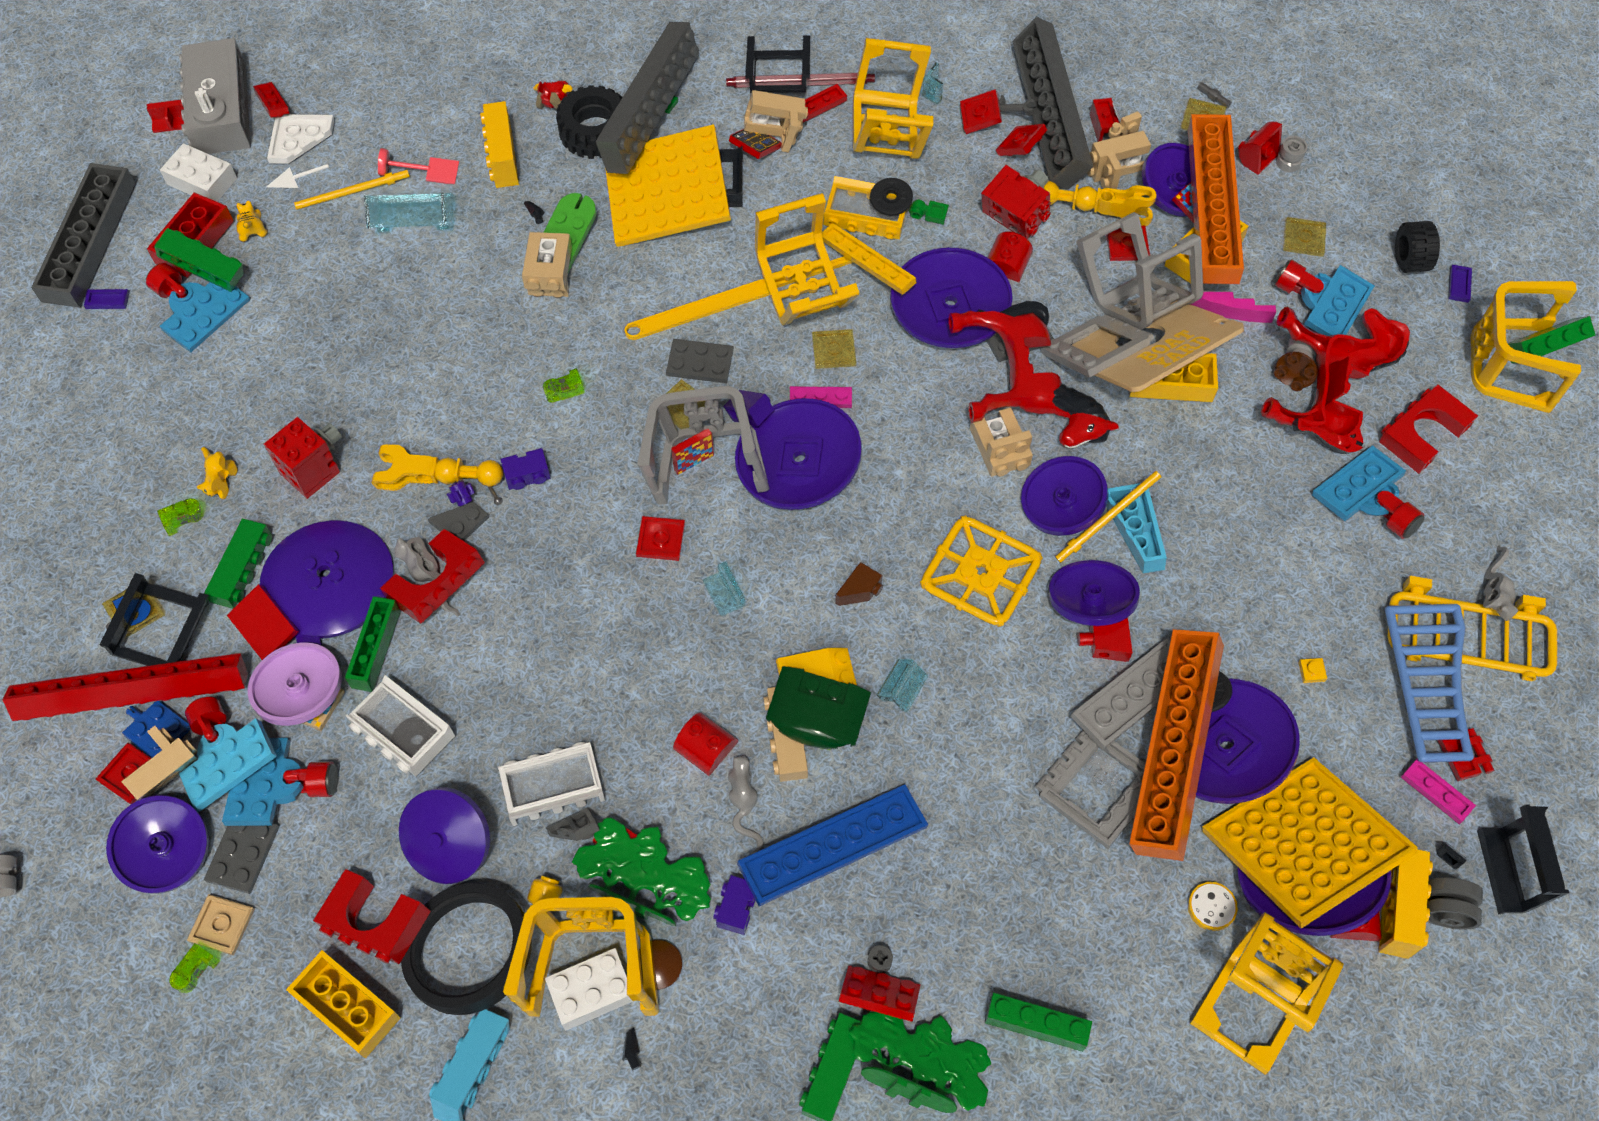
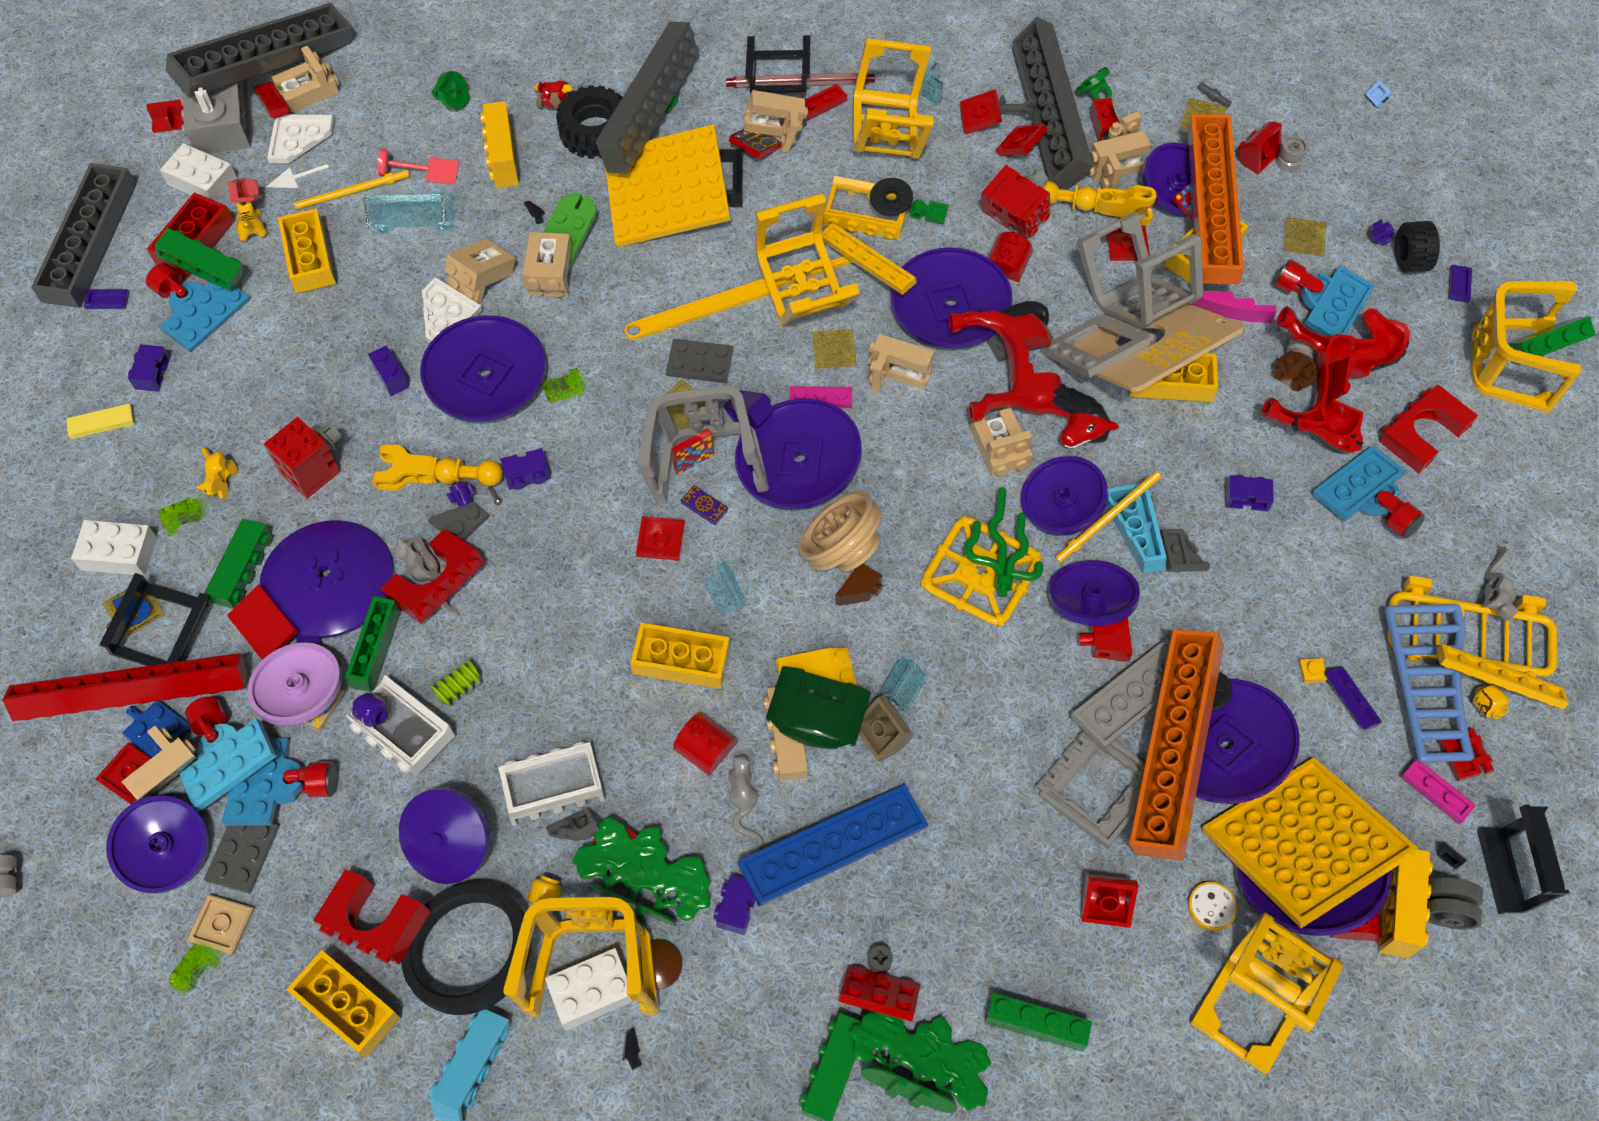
none -> light yellow tile [66,403,135,439]
none -> white brick [71,520,157,576]
none -> dark purple brick [128,344,171,392]
none -> dark grey brick [166,3,353,98]
none -> panel [228,178,264,203]
none -> tan brick [271,46,339,113]
none -> yellow brick [277,208,336,293]
none -> dark purple head [352,693,388,727]
none -> dark purple brick [368,345,409,397]
none -> dark purple dish [420,315,546,422]
none -> white plate [422,277,482,343]
none -> lime piece [429,659,481,707]
none -> green tile [432,71,469,110]
none -> tan brick [444,238,516,304]
none -> yellow brick [630,623,731,689]
none -> tile [681,485,728,526]
none -> tan wheel [798,491,882,571]
none -> dark tan brick [859,696,913,762]
none -> tan brick [868,334,934,393]
none -> green plant [964,487,1043,597]
none -> green tile [1075,66,1112,100]
none -> red brick [1081,874,1138,928]
none -> dark grey wing [1160,529,1210,572]
none -> dark purple brick [1225,475,1274,512]
none -> dark purple tile [1324,666,1382,730]
none -> light blue plate [1365,80,1394,107]
none -> dark purple gear [1370,219,1395,246]
none -> yellow plate [1436,643,1569,710]
none -> yellow head [1473,685,1509,719]

